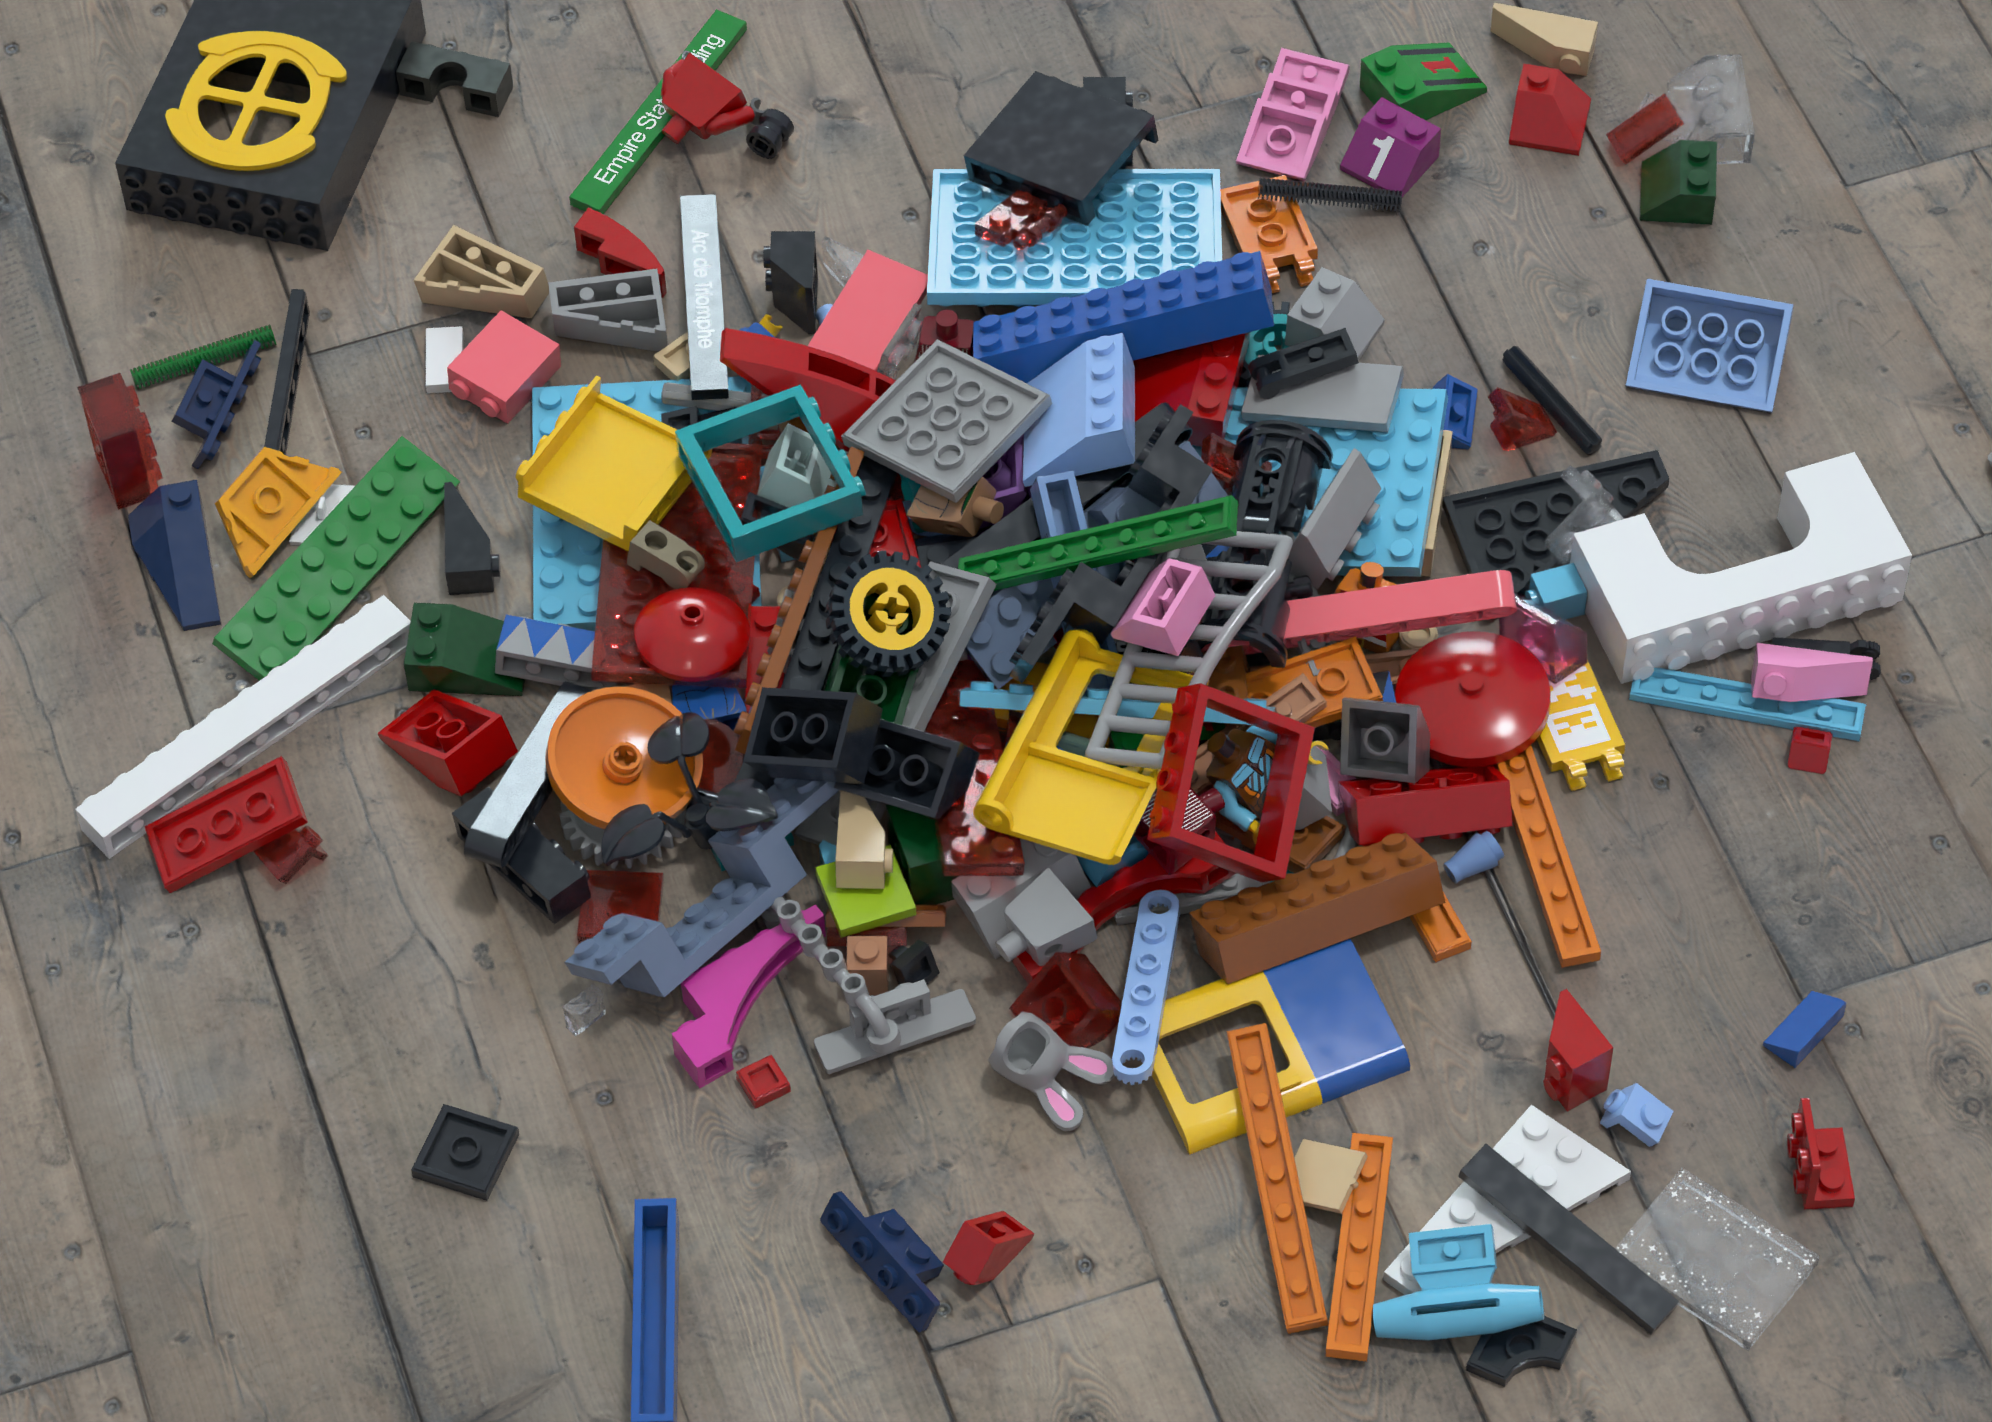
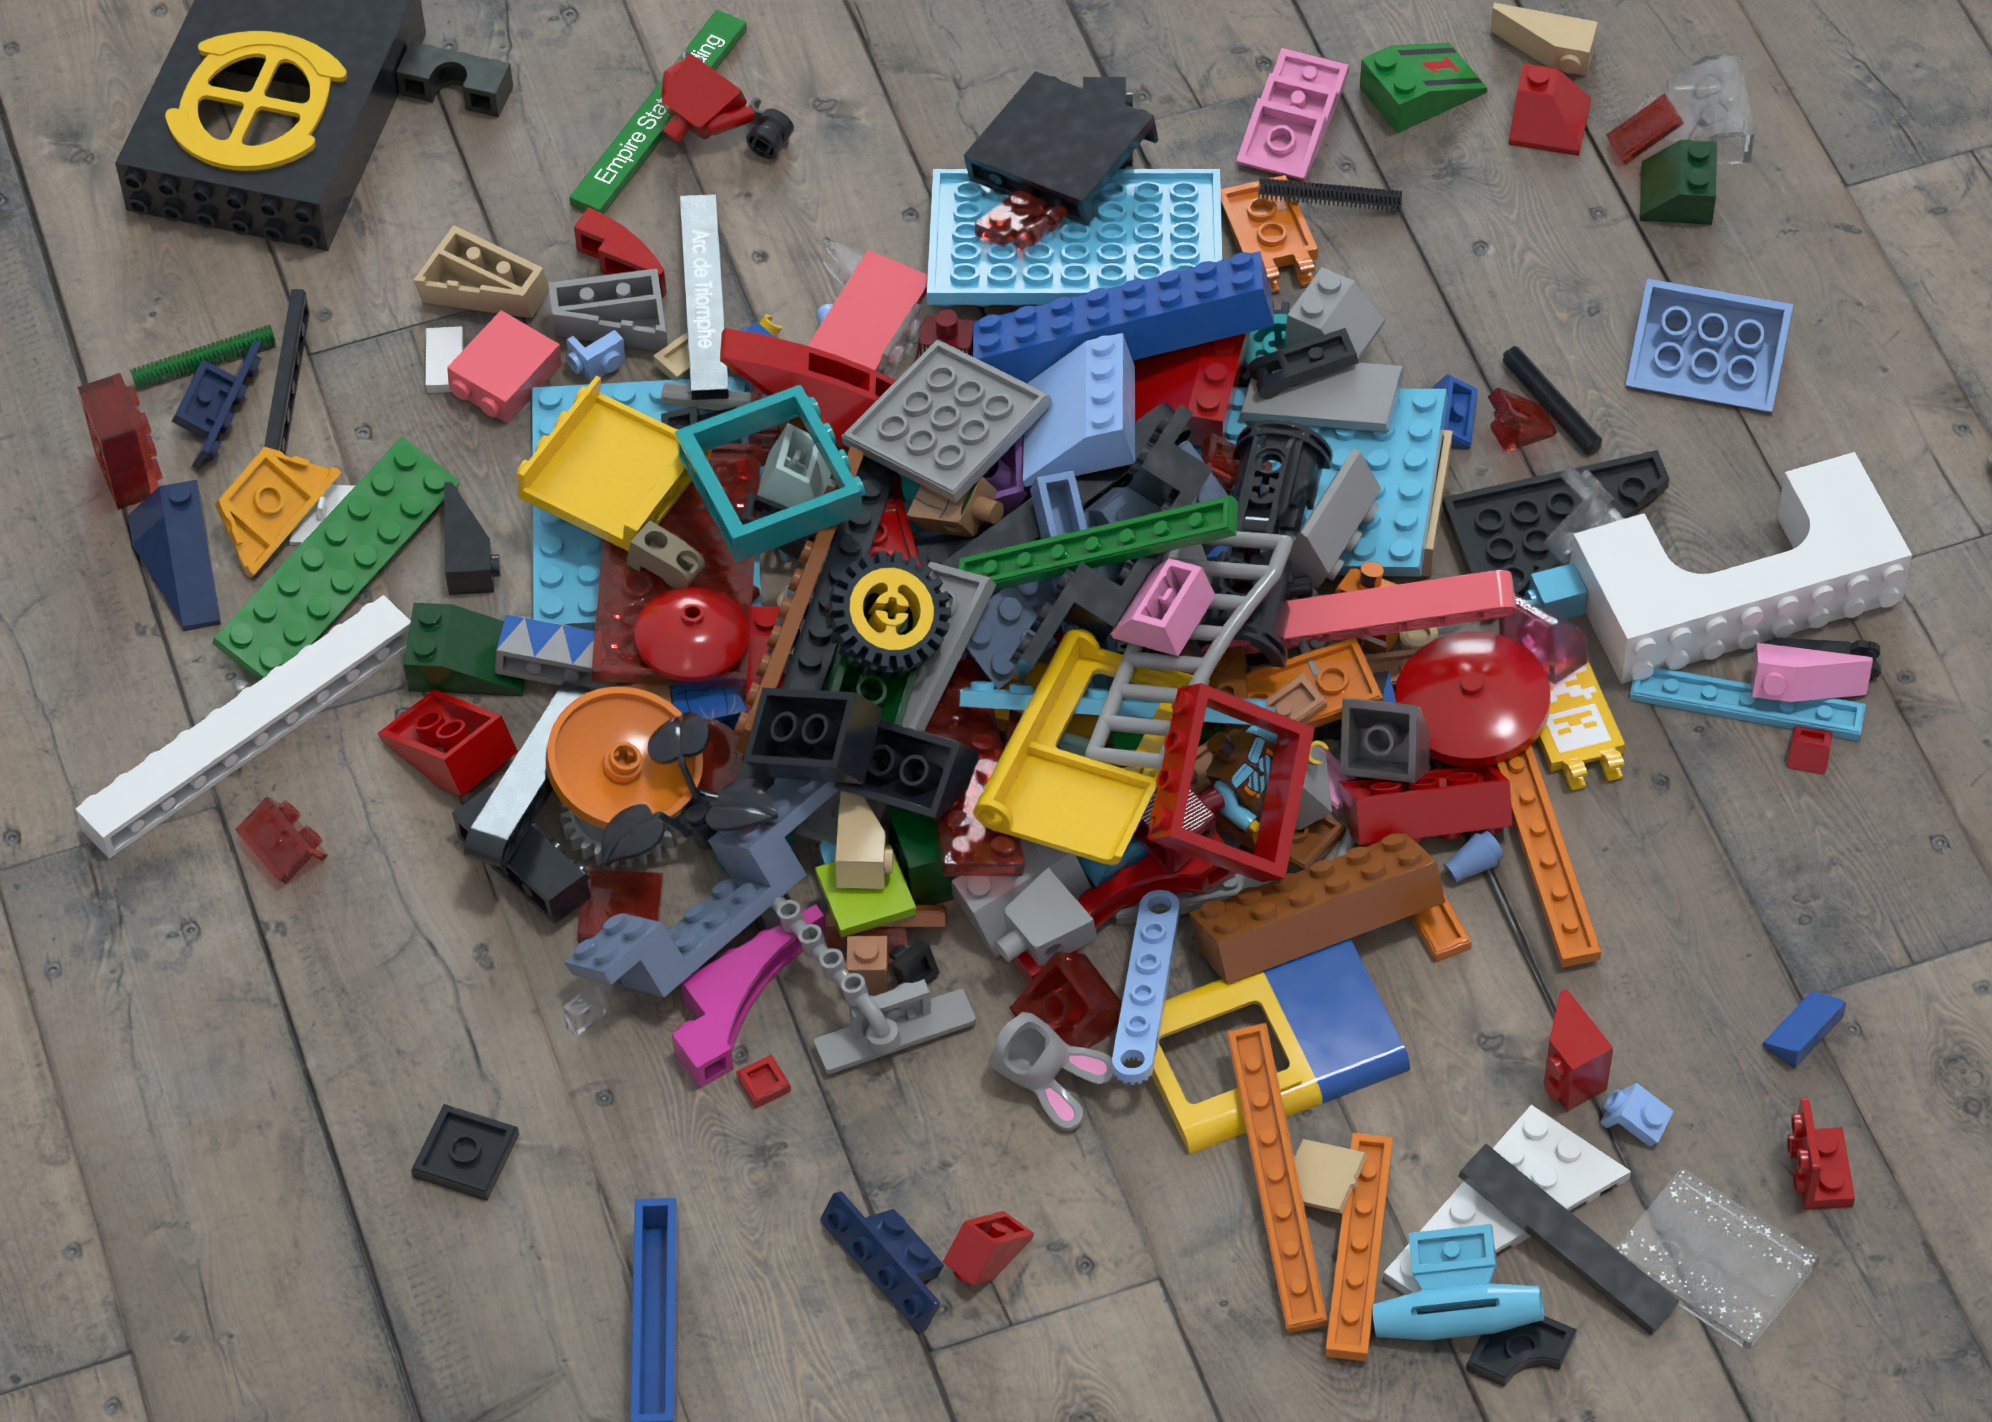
red tile [144,756,308,893] -> none
black slope [763,231,818,334] -> none
magenta slope [1340,97,1441,197] -> none
none -> light blue bracket [566,330,626,383]

